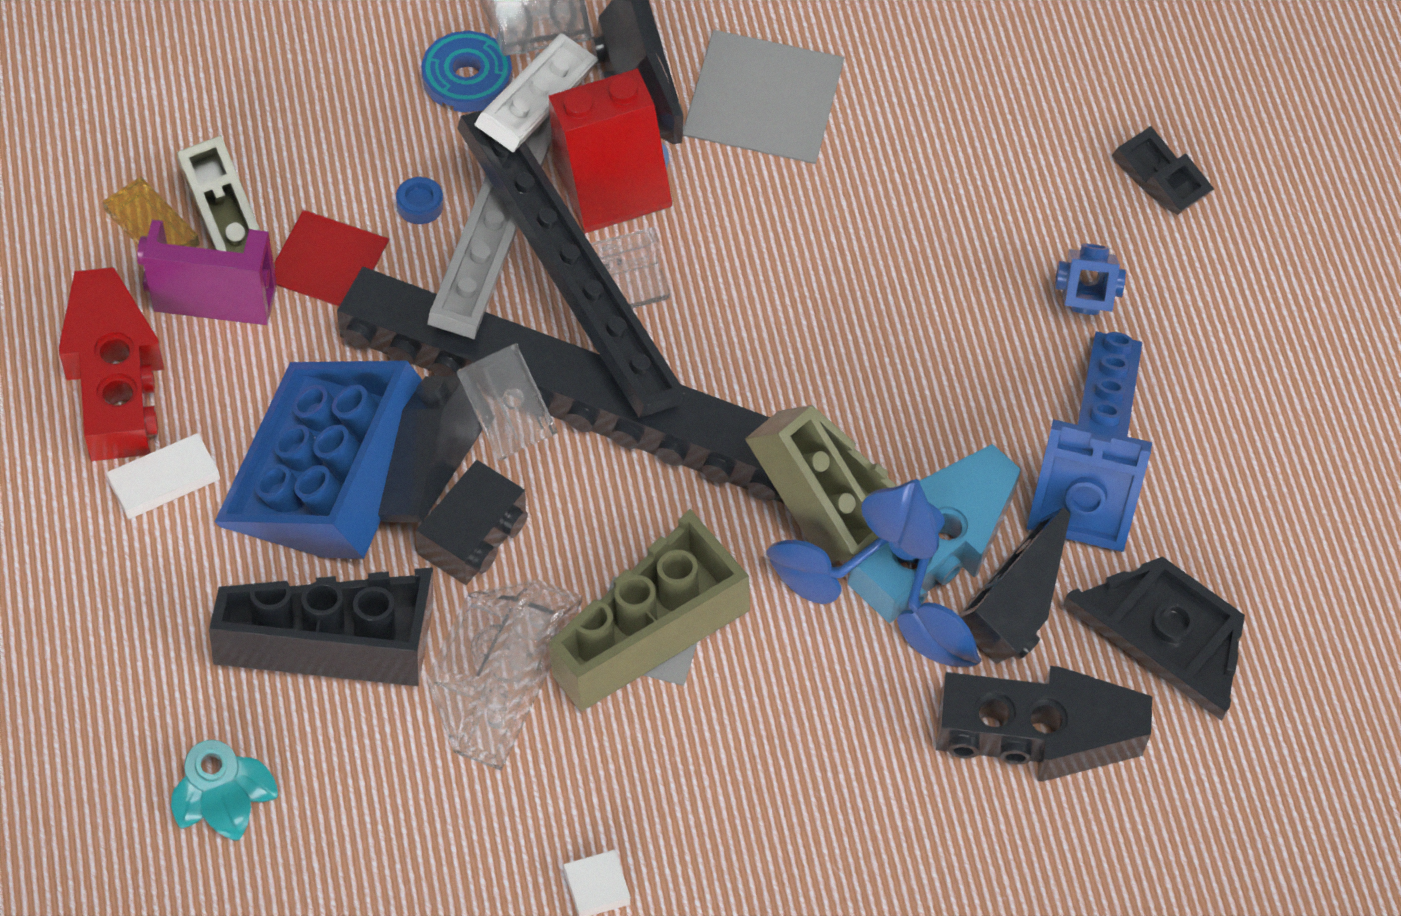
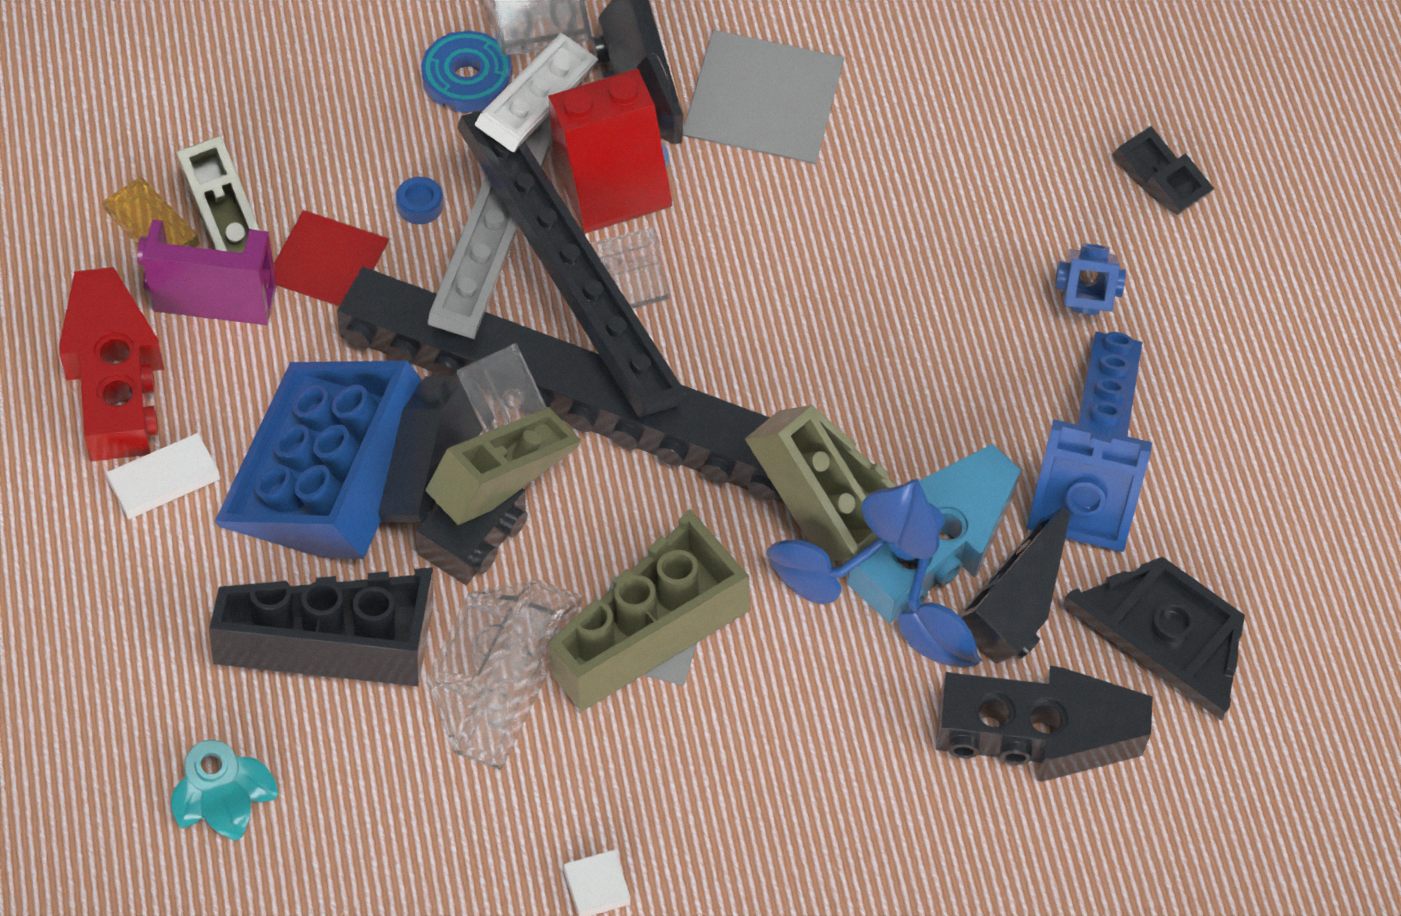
none -> olive slope [426,407,582,525]

